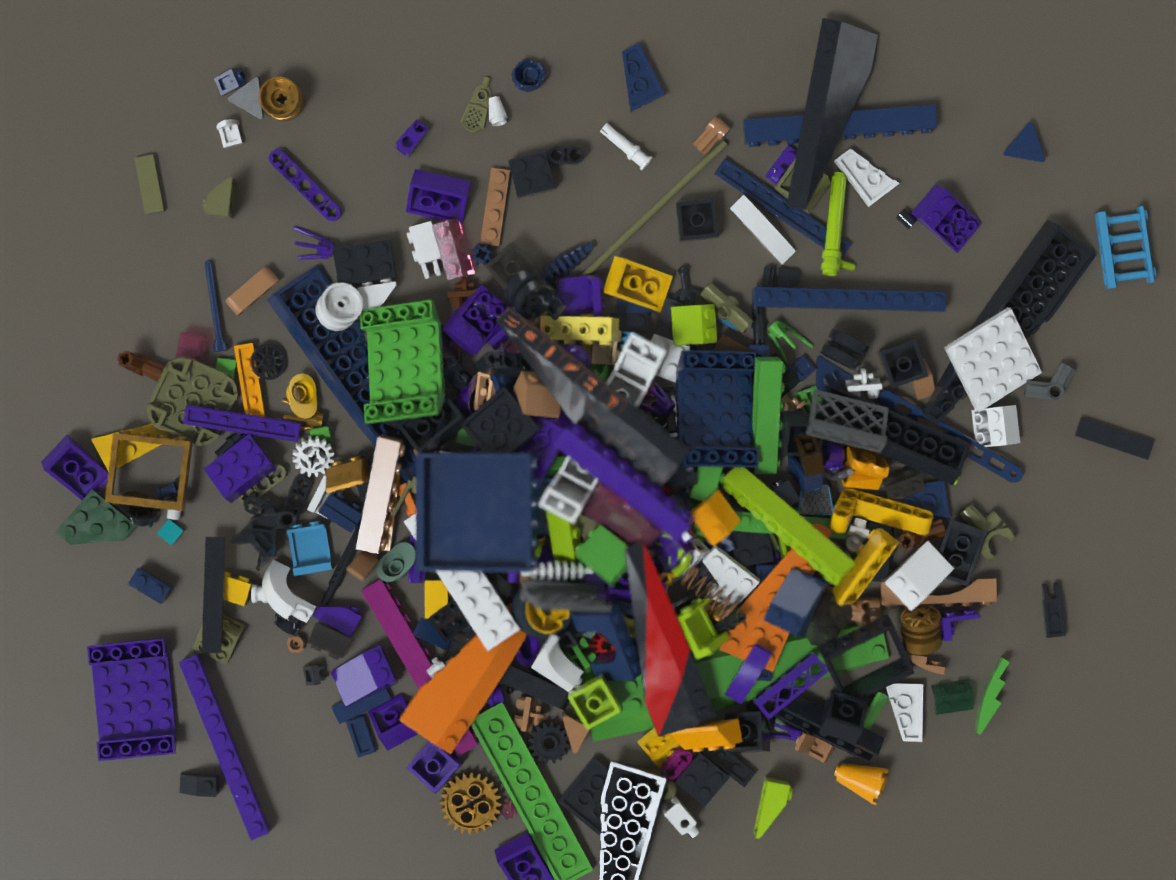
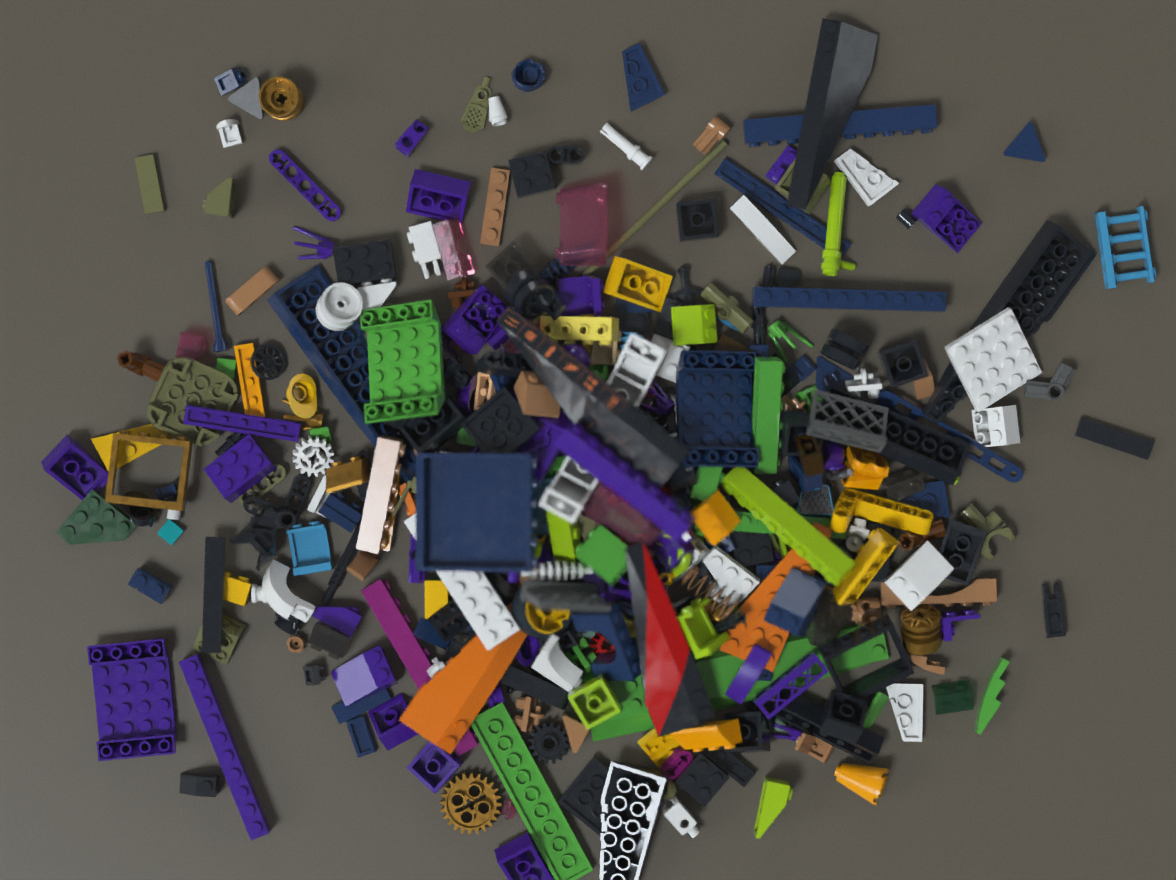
sand green piece [376,542,416,582] -> none
dark blue gear [470,243,494,267] -> none
none -> clear pink windscreen [556,183,607,266]

